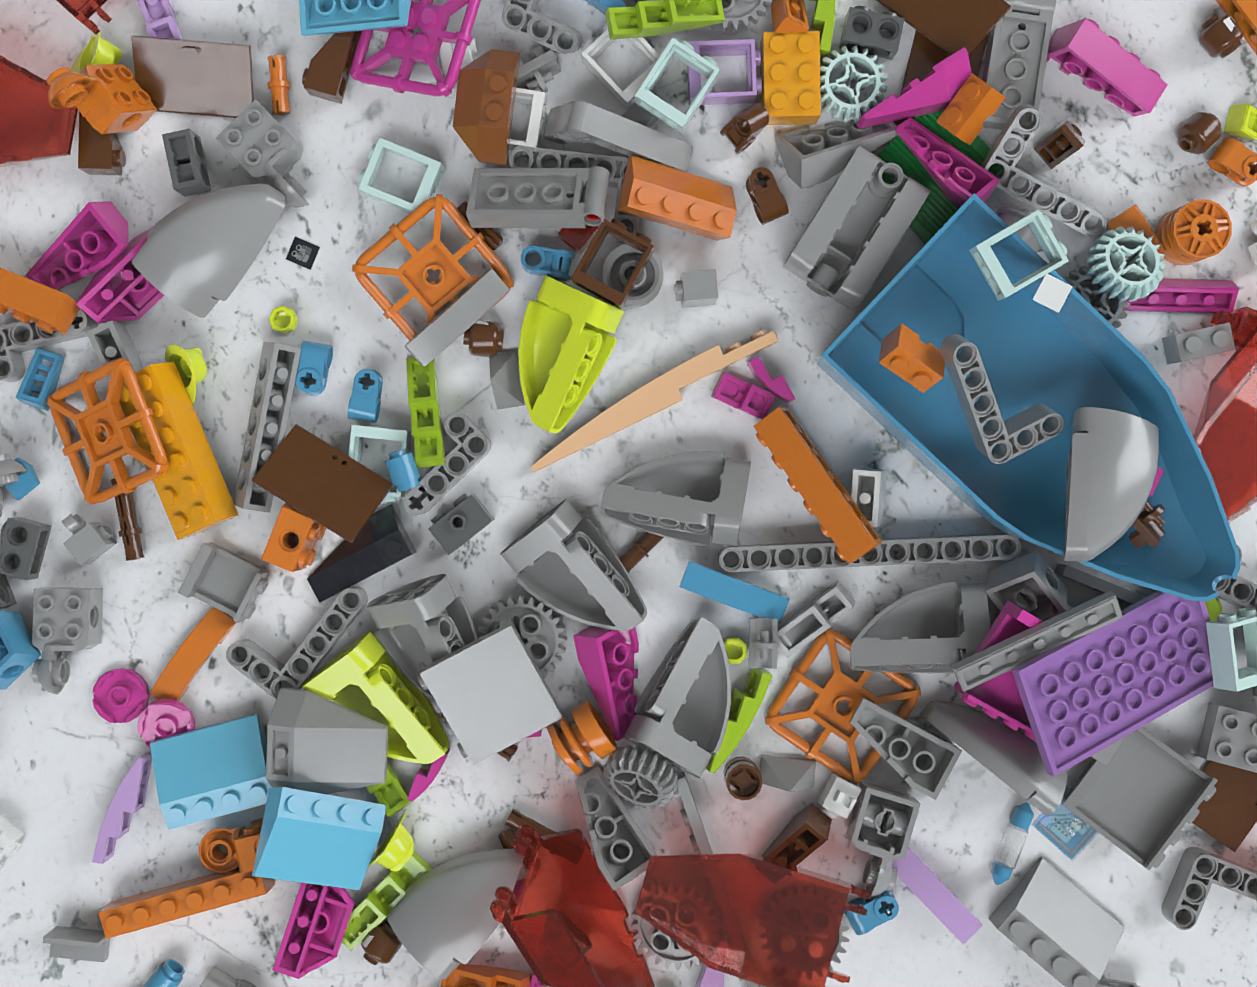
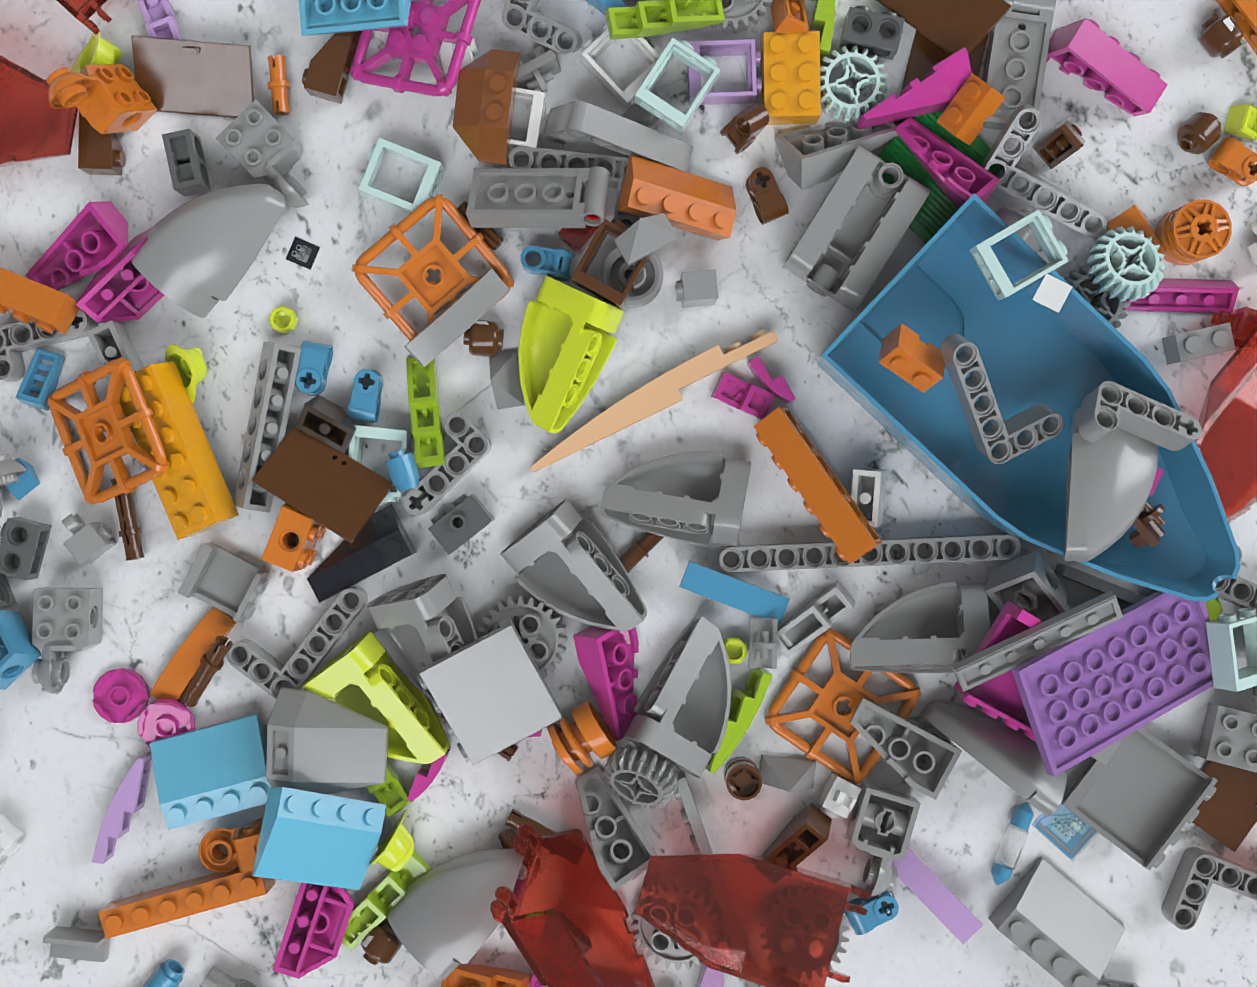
none -> reddish brown pin [180,636,233,707]
none -> dark brown slope [295,395,356,454]
none -> light grey slope [614,213,678,266]
none -> light grey beam [1078,381,1202,451]

